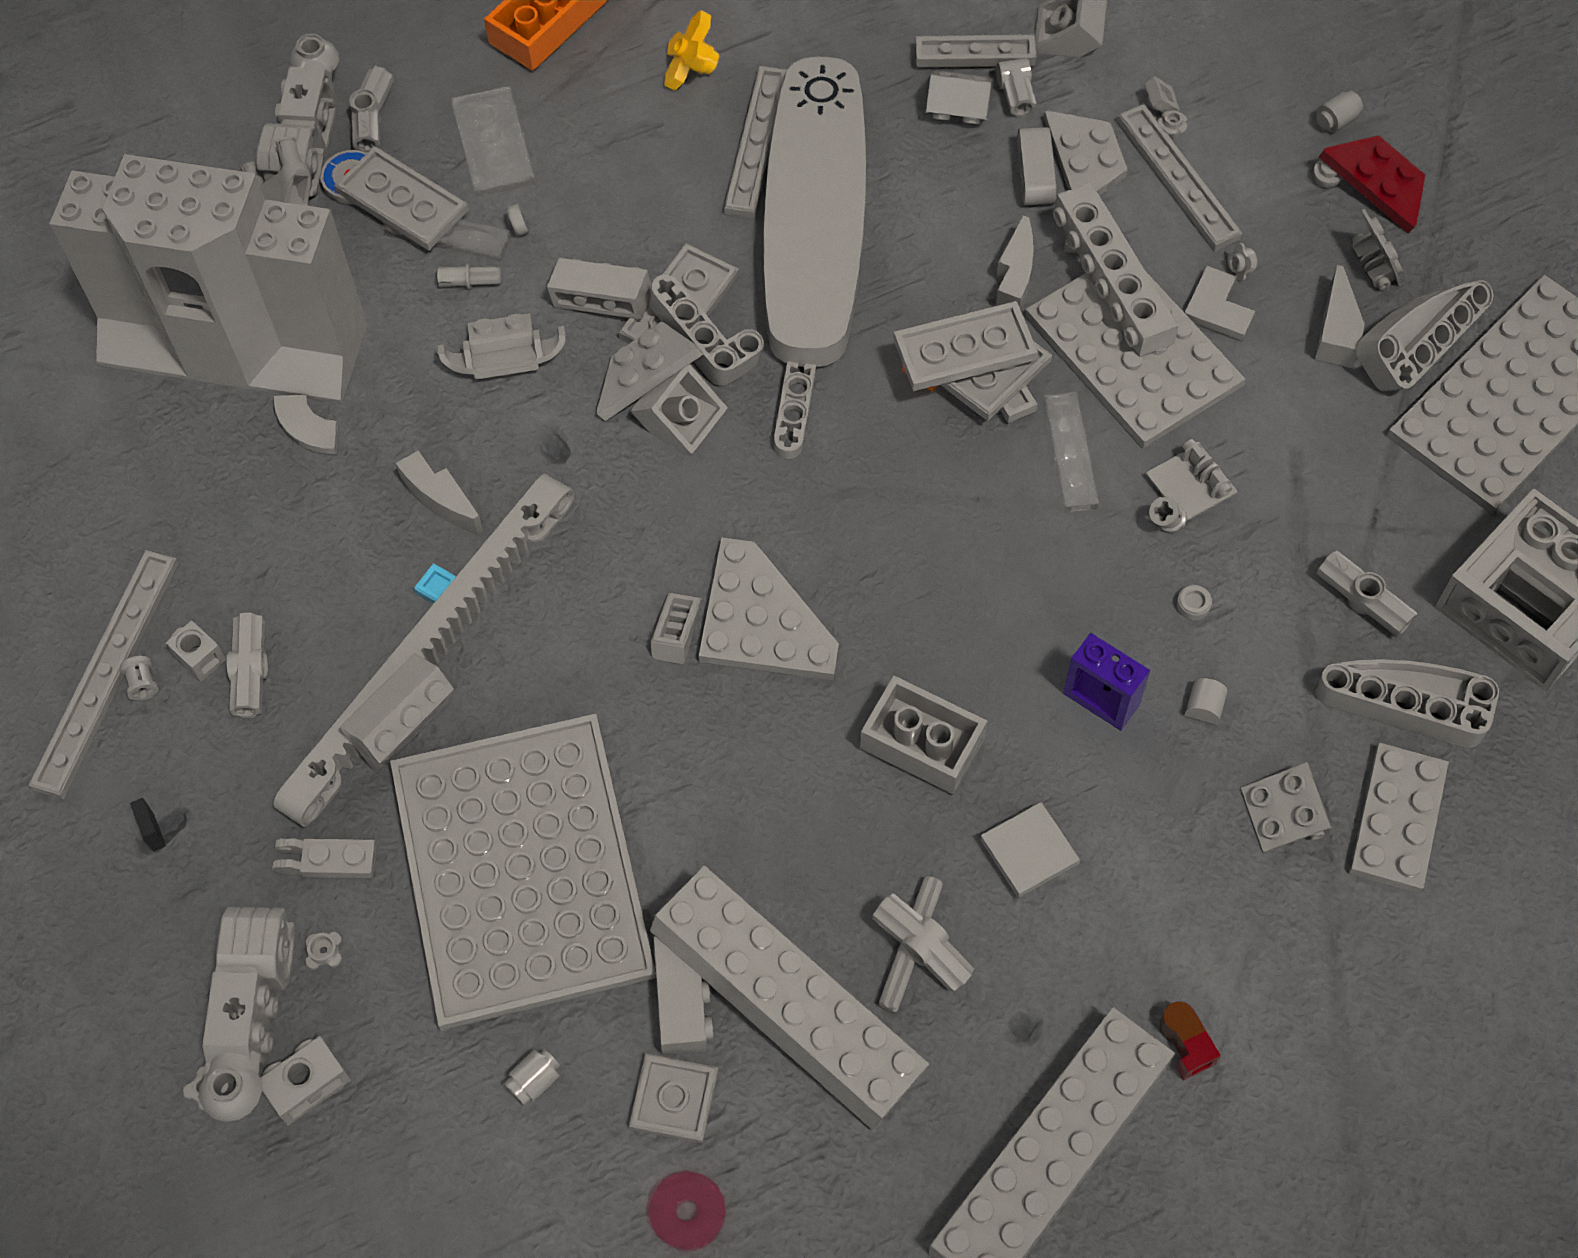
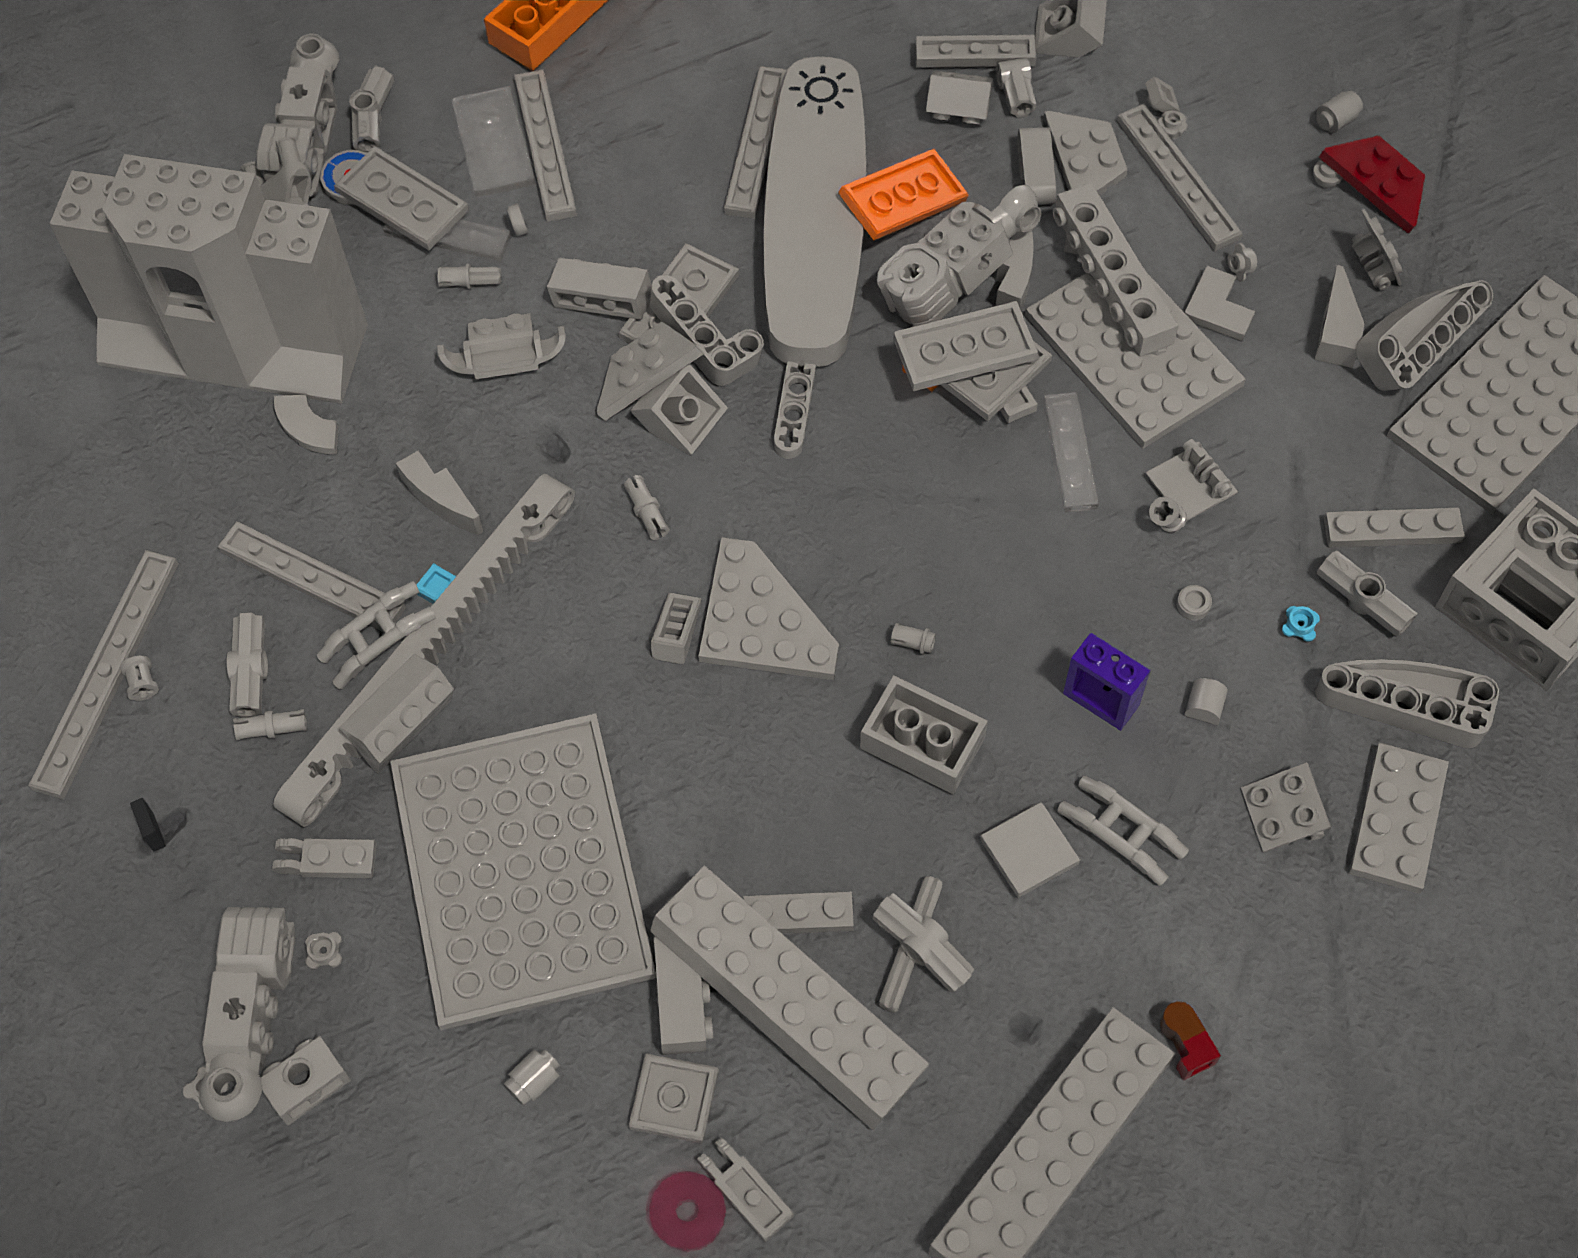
light grey brick [166,620,227,682] -> none
yellow plant [664,10,719,91] -> none
none -> light grey tile [218,521,406,632]
none -> light grey pin [233,709,307,740]
none -> light grey piece [317,581,436,689]
none -> light grey tile [514,70,577,222]
none -> light grey pin [624,475,670,540]
none -> light grey hinge [697,1137,794,1243]
none -> light grey plate [744,892,854,934]
none -> orange tile [838,149,969,241]
none -> light grey brick [877,185,1041,327]
none -> light grey pin [891,623,936,655]
none -> light grey piece [1058,776,1189,886]
none -> medium azure plate [1282,606,1320,642]
none -> light grey plate [1324,508,1465,548]

